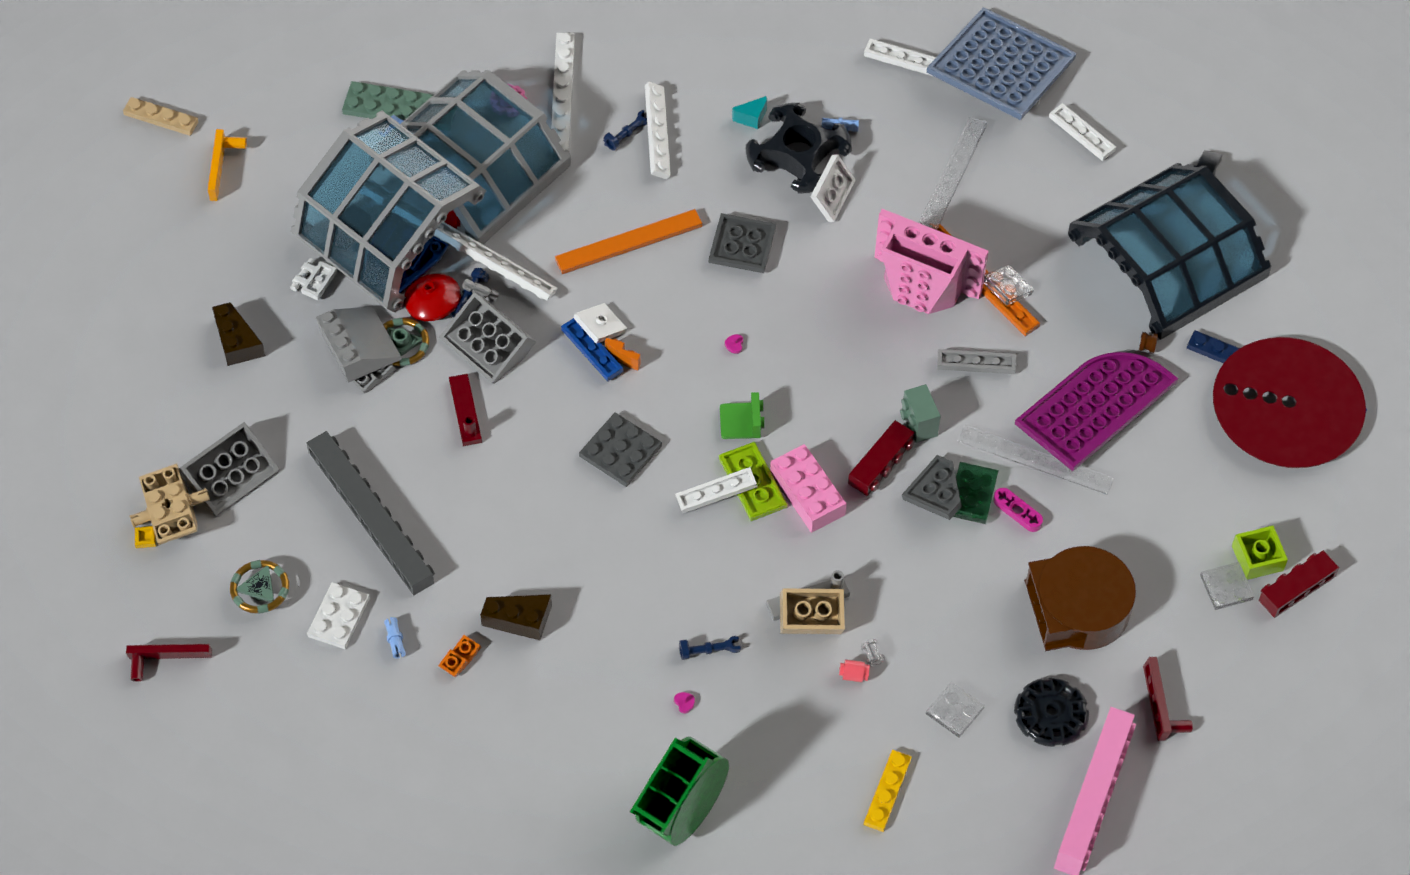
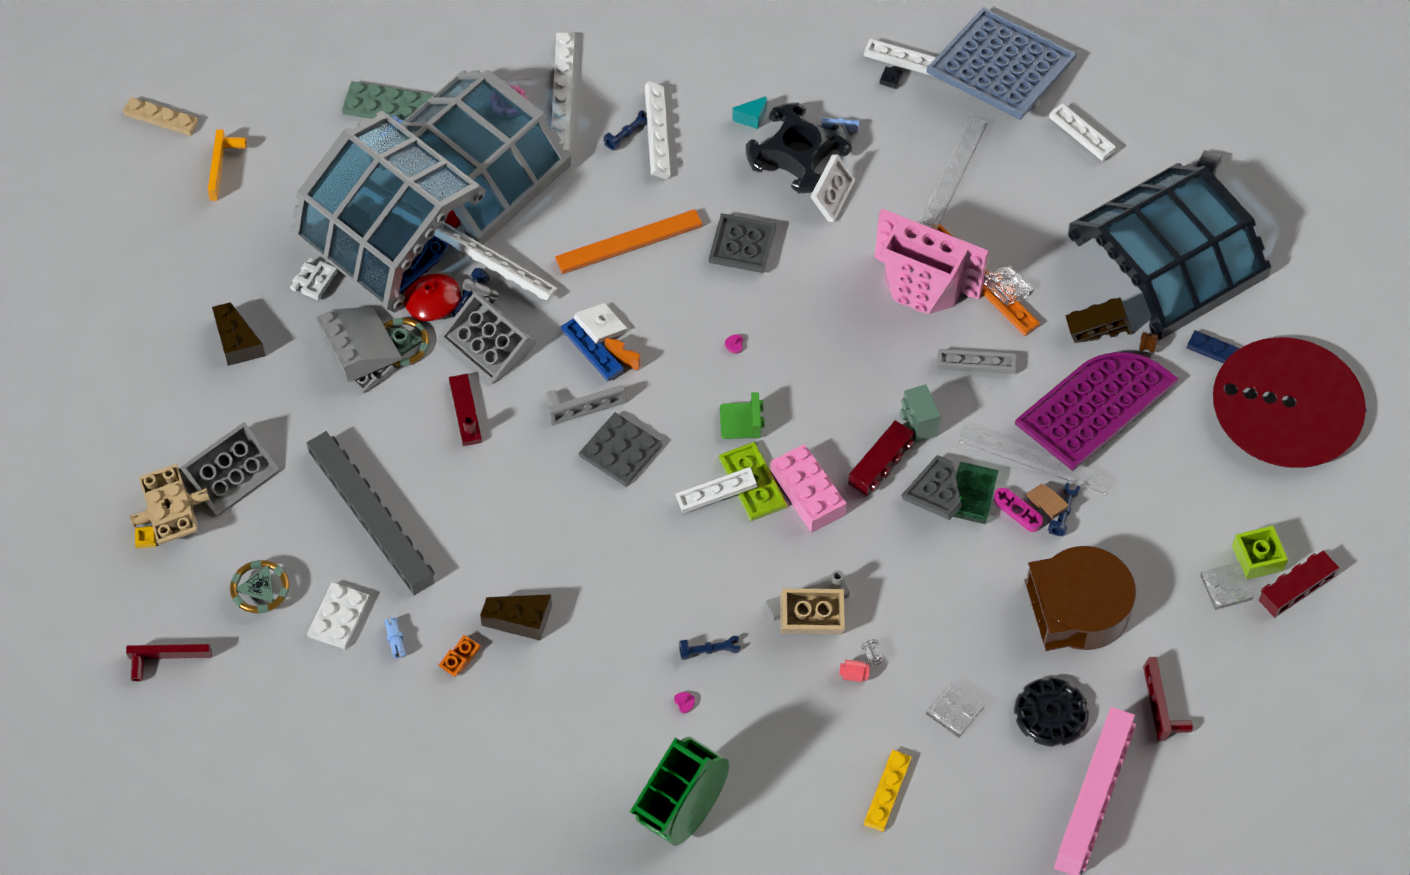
none -> light grey piece [545,385,626,425]
none -> black plate [880,66,903,89]
none -> medium nougat slope [1026,483,1069,520]
none -> dark blue piece [1048,482,1080,536]
none -> dark brown wedge [1065,297,1133,343]

